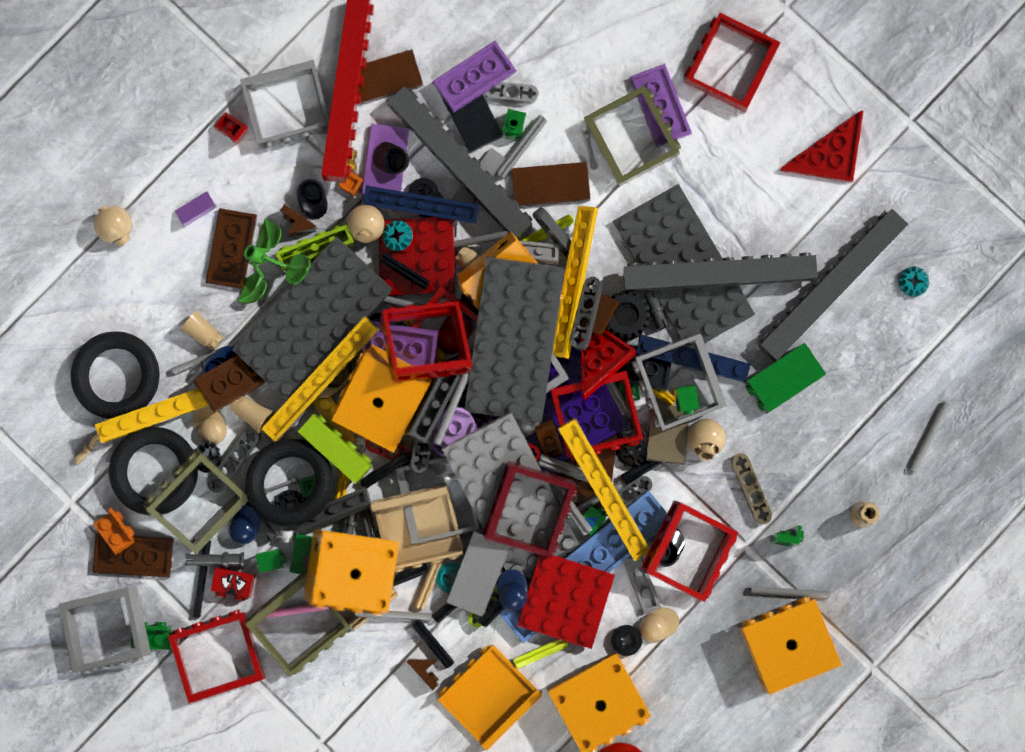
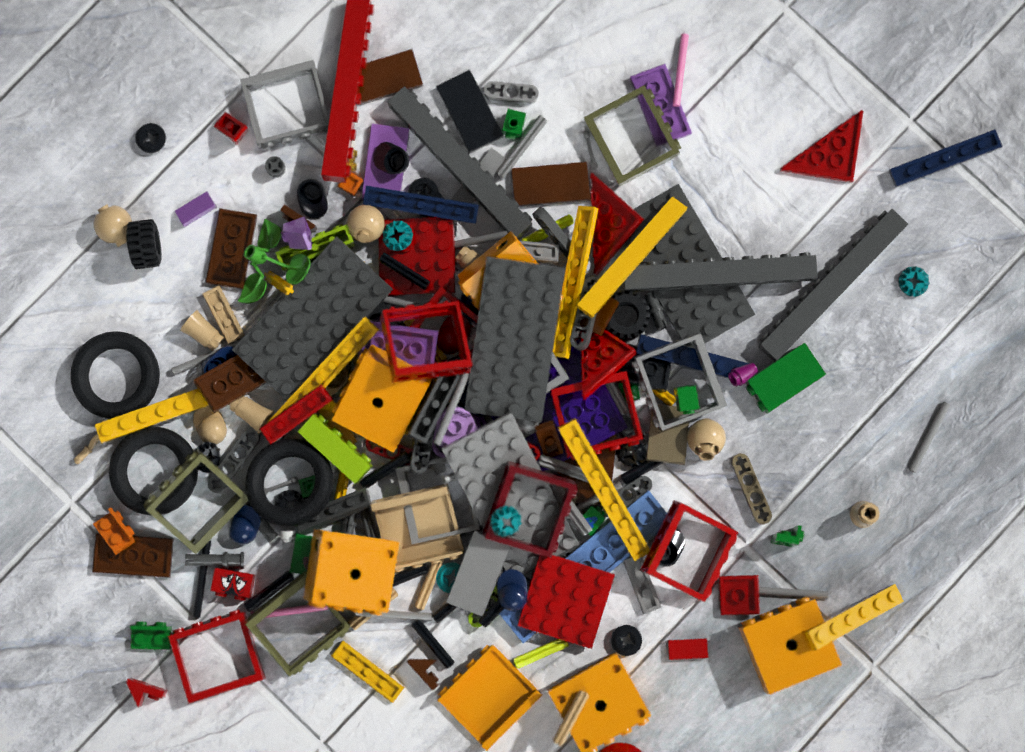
light grey window [59,586,151,675] -> none
green brick [256,549,287,573] -> none
medium lavender tile [432,40,516,113] -> none
tan cap [639,607,680,643] -> none
red window [684,12,781,113] -> none
none -> black tyre [126,219,162,269]
none -> red slope [126,678,168,707]
none -> black gear [136,123,167,154]
none -> tan tile [202,285,245,345]
none -> black axle [244,571,294,612]
none -> red tile [260,384,333,445]
none -> yellow axle [264,271,294,295]
none -> dark grey wheel [265,156,286,178]
none -> medium lavender slope [281,216,312,250]
none -> yellow tile [331,640,405,703]
none -> teal gear [491,506,522,537]
none -> tan axle [553,690,589,746]
none -> yellow tile [577,196,687,318]
none -> red tile [590,173,644,275]
none -> red tile [668,638,708,660]
none -> bright pink bar [673,34,689,107]
none -> red tile [719,575,760,615]
none -> magenta cone [728,363,758,387]
none -> yellow plate [805,584,904,651]
none -> dark blue plate [889,129,1003,187]

